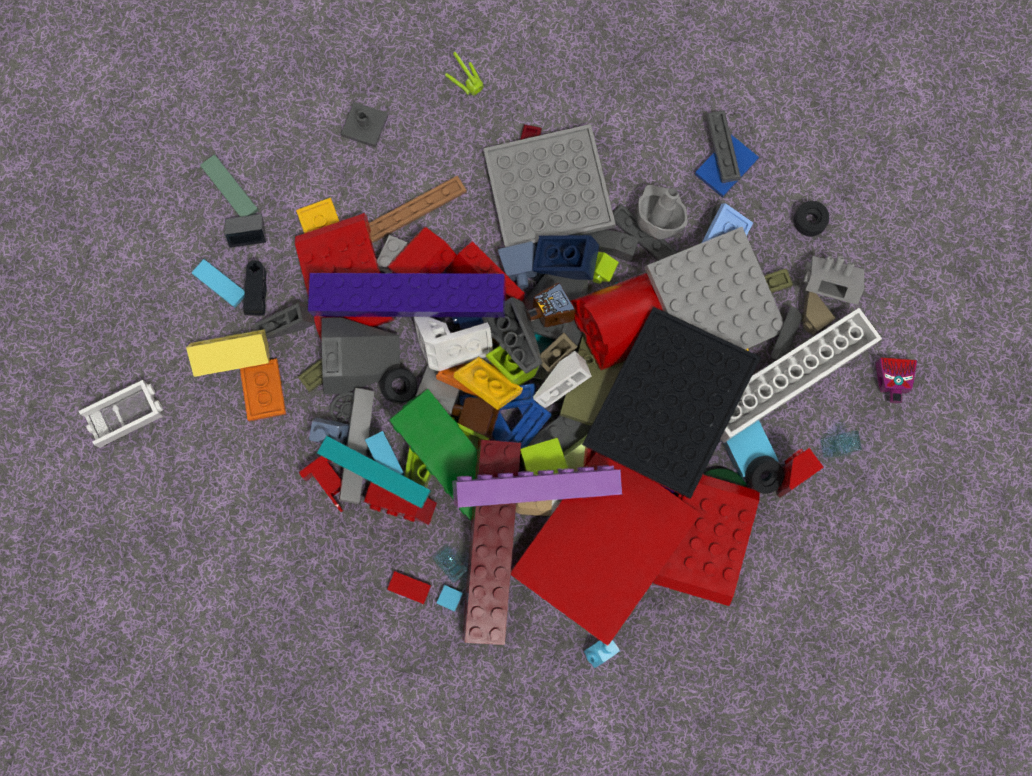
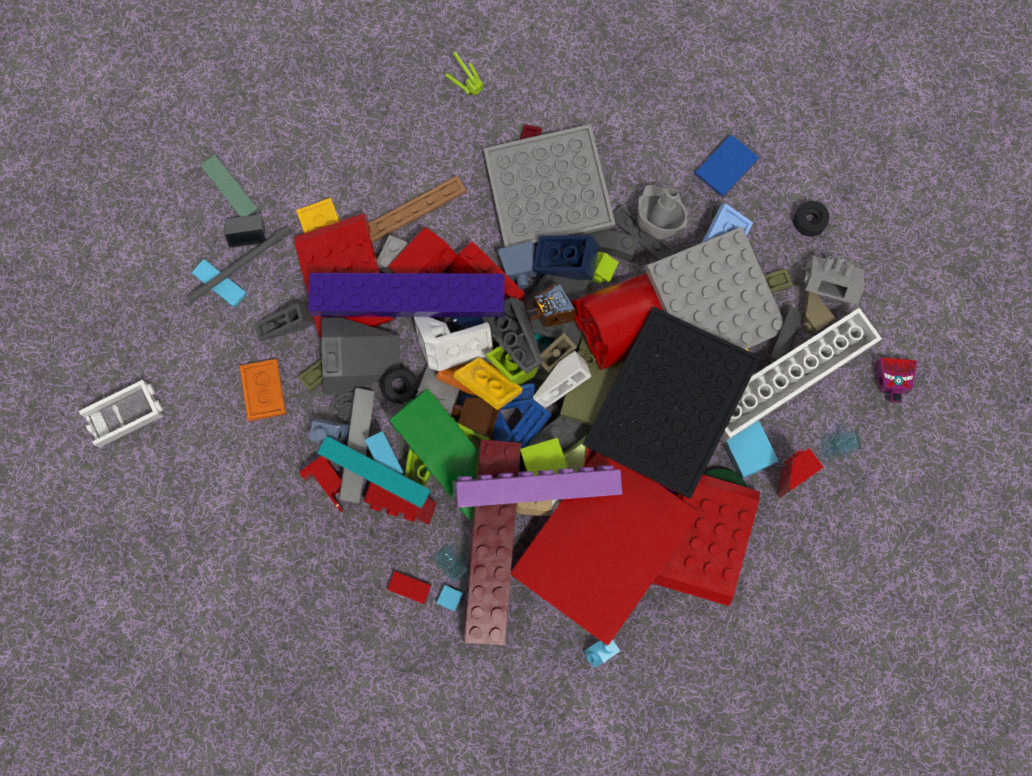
light yellow brick [186,329,270,377] -> none
black piece [243,260,267,316] -> none
dark grey tile [341,102,388,148] -> none
dark grey tile [706,110,741,183] -> none
black tyre [746,456,784,494] -> none
none -> dark grey bar [186,226,291,303]

